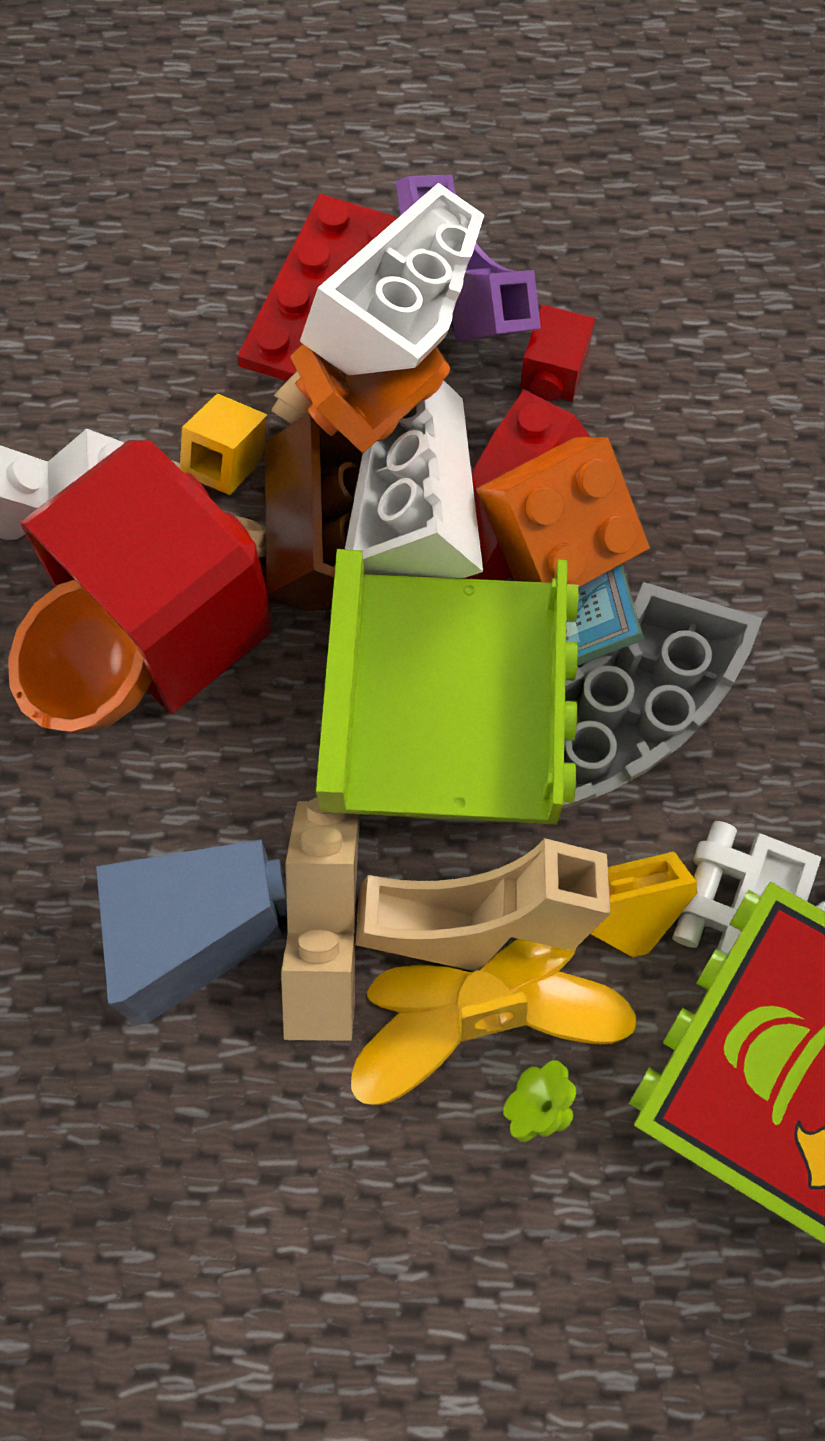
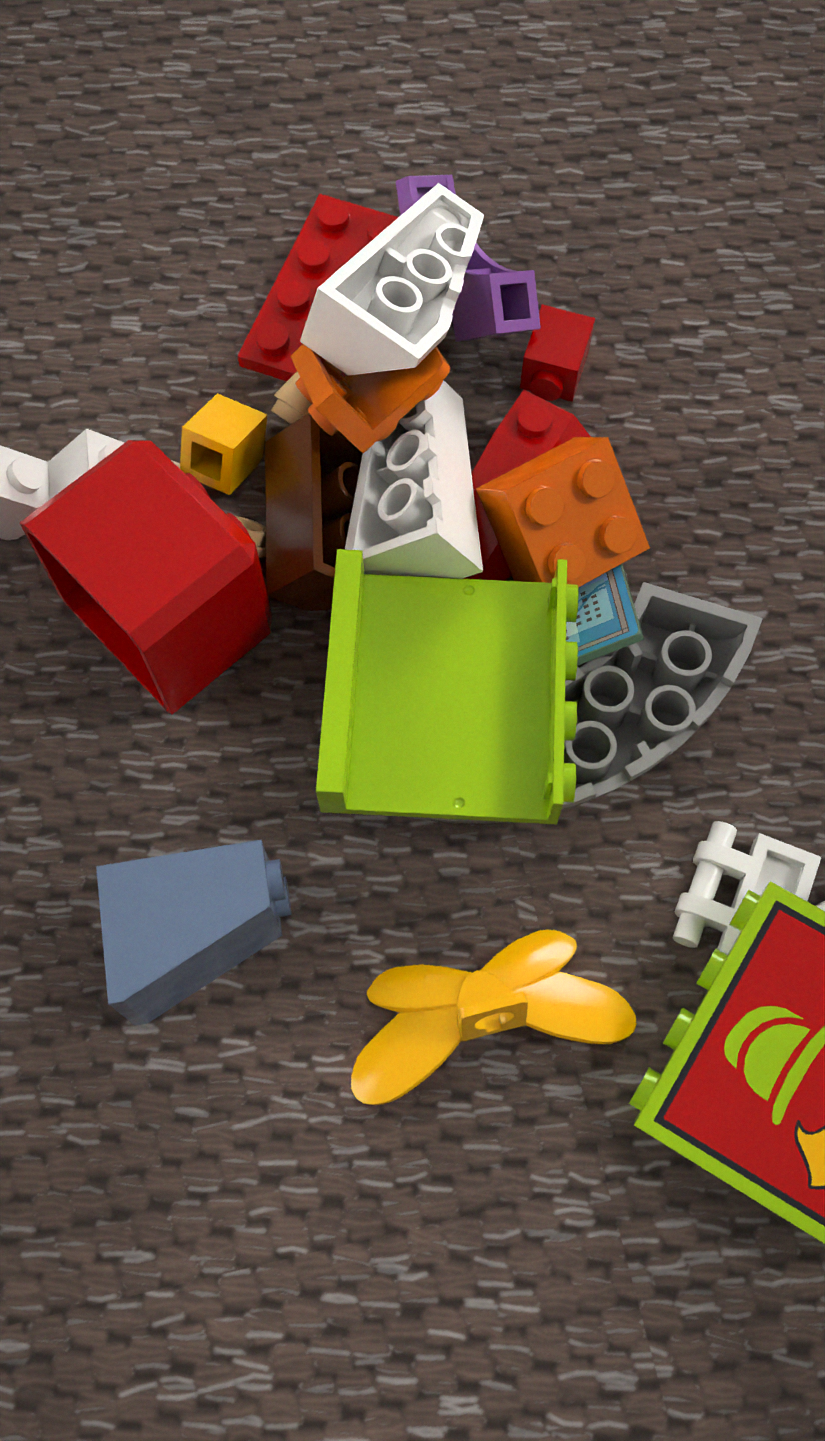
orange cylinder [8,580,153,734] -> none
tan arch [281,798,360,1041] -> none
tan arch [355,838,610,971] -> none
lime plant [503,1060,576,1142] -> none
yellow slope [590,851,698,958] -> none

